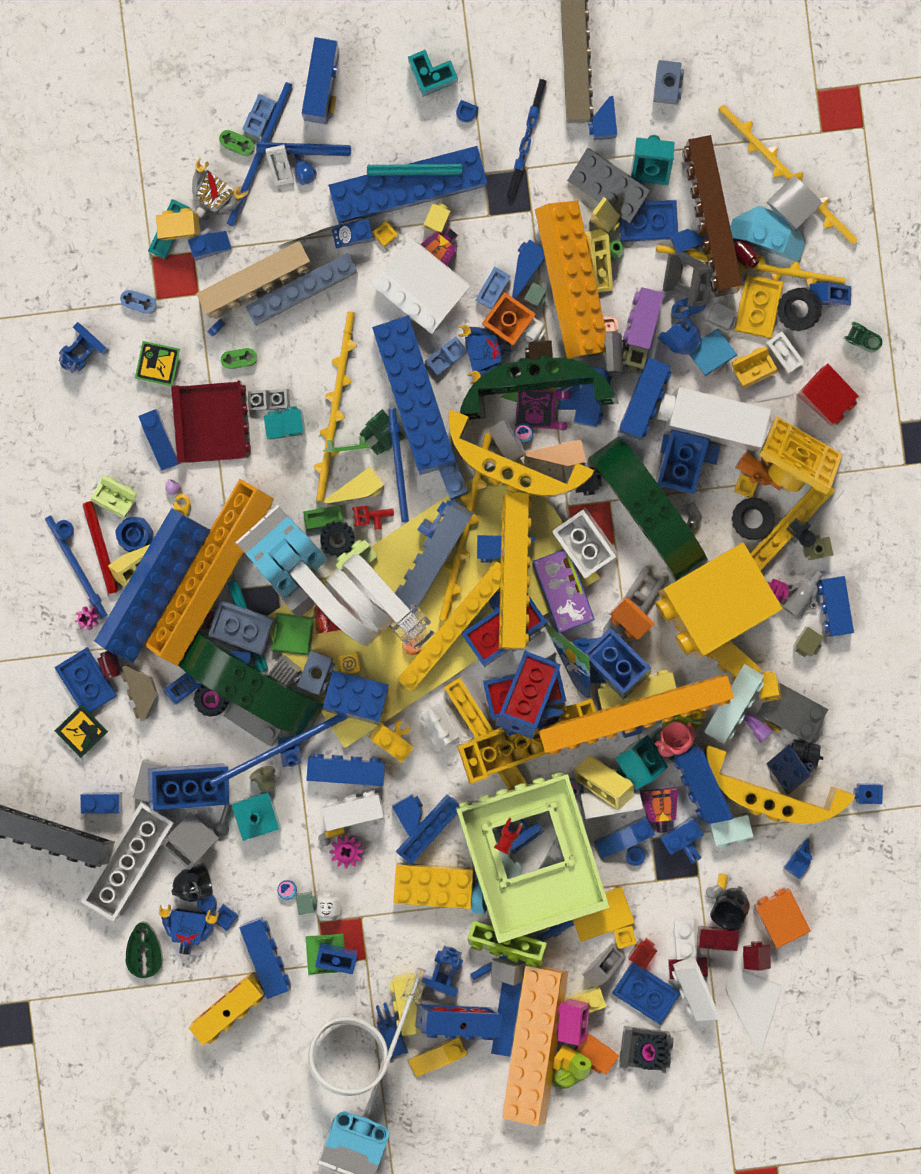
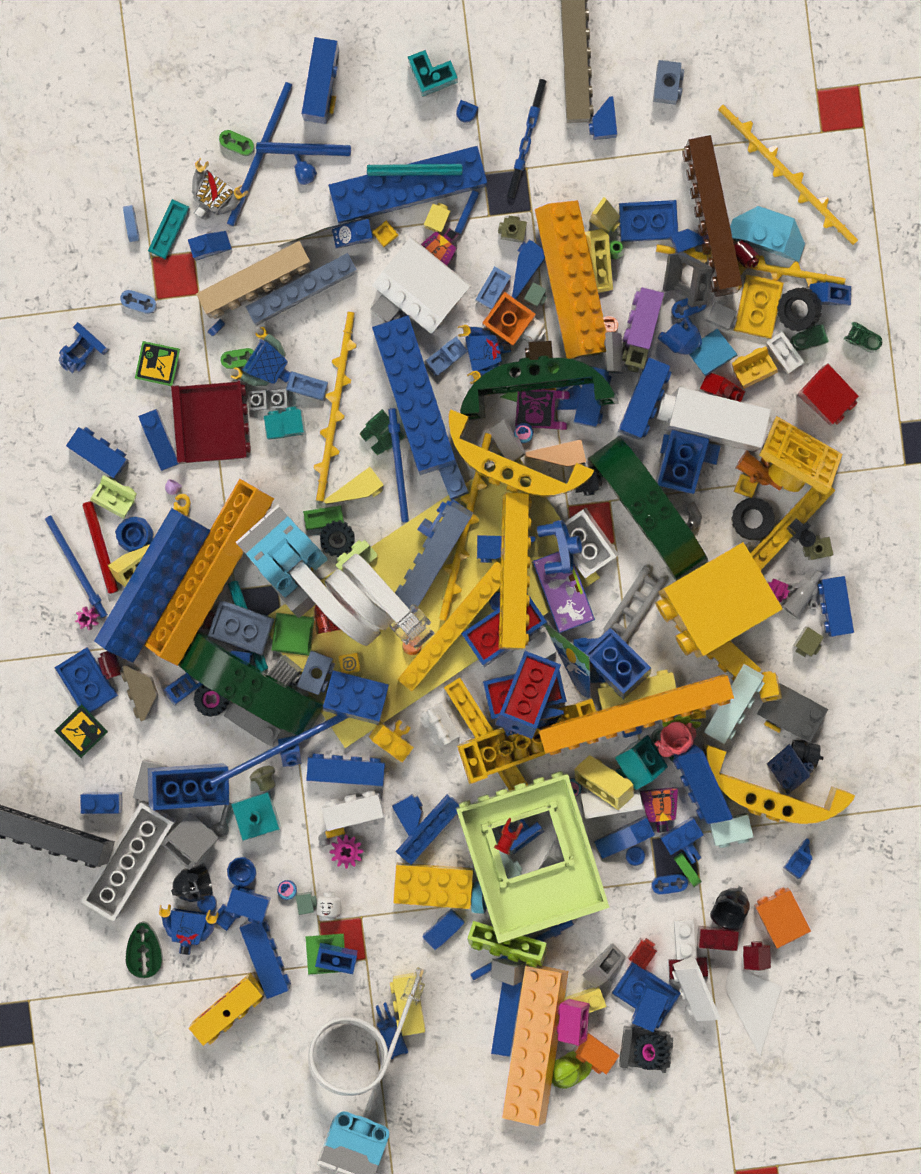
blue tile [53,520,74,540] -> none
yellow brick [156,208,200,241] -> none
medium blue slope [242,94,277,138] -> none
white plate [266,145,294,186] -> none
bright green piece [323,436,371,452] -> none
red arm [352,505,394,530] -> none
yellow slope [408,1036,468,1077] -> none
blue brick [415,1004,502,1040] -> none
blue tile [420,946,463,997] -> none
leg [552,1045,591,1079] -> none
plate [567,148,652,223] -> none
yellow tile [573,886,635,942] -> none
orange slope [609,597,655,640] -> none
yellow tile [613,925,637,949] -> none
teal brick [631,135,675,185] -> none
arm [706,873,728,899] -> none
medium lavender piece [743,712,773,743] -> none
white sticker [753,381,791,402] -> none
light grey slope [766,176,823,230] -> none
blue brick [853,783,883,804] -> none
none -> blue brick [66,427,129,479]
none -> medium blue beam [123,205,140,242]
none -> blue brick [226,886,271,924]
none -> blue hair [227,857,256,887]
none -> torso [231,327,290,386]
none -> medium blue plate [286,371,328,401]
none -> light grey brick [371,294,401,322]
none -> blue slope [422,909,465,950]
none -> blue piece [454,190,479,234]
none -> olive brick [498,216,527,243]
none -> blue connector [537,520,582,575]
none -> blue brick [631,985,670,1032]
none -> blue beam [651,874,688,894]
none -> bright green beam [674,853,702,887]
none -> red slope [700,373,746,402]
none -> clear green piece [790,324,829,351]

